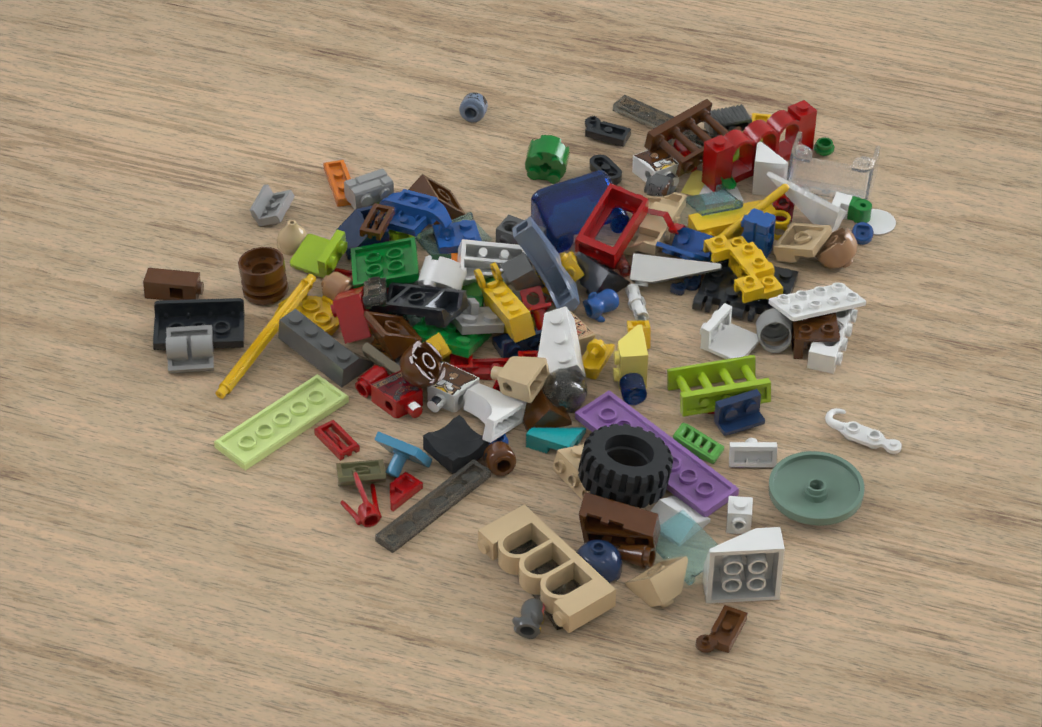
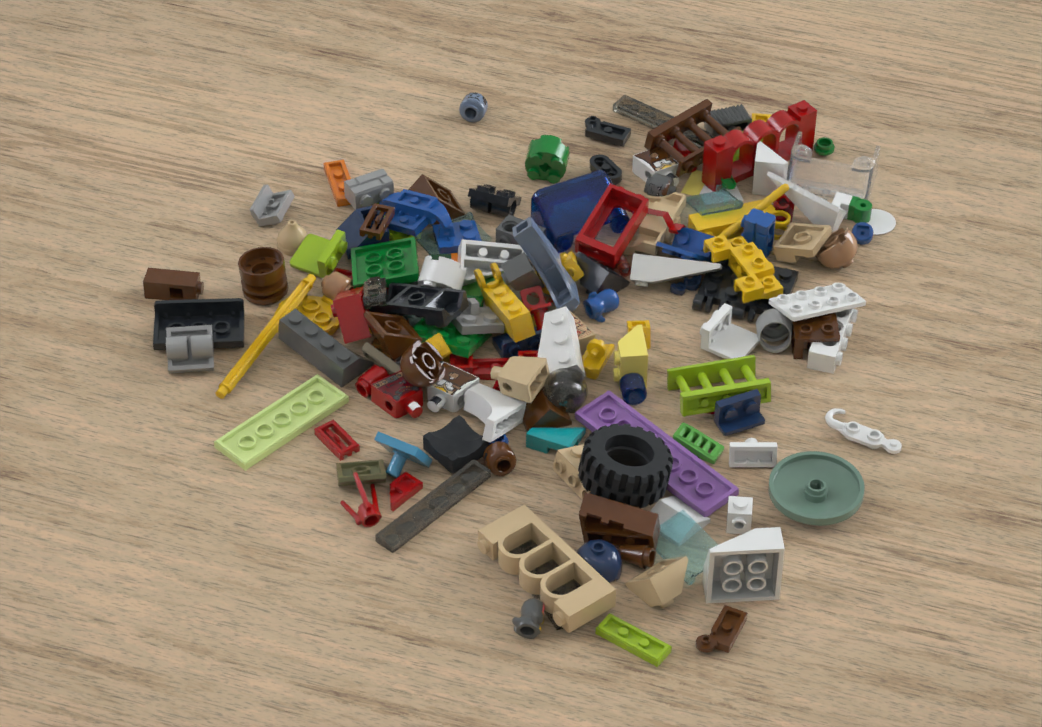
white pin [625,284,649,321] -> none
none -> black plate [468,184,522,217]
none -> lime tile [595,613,672,667]

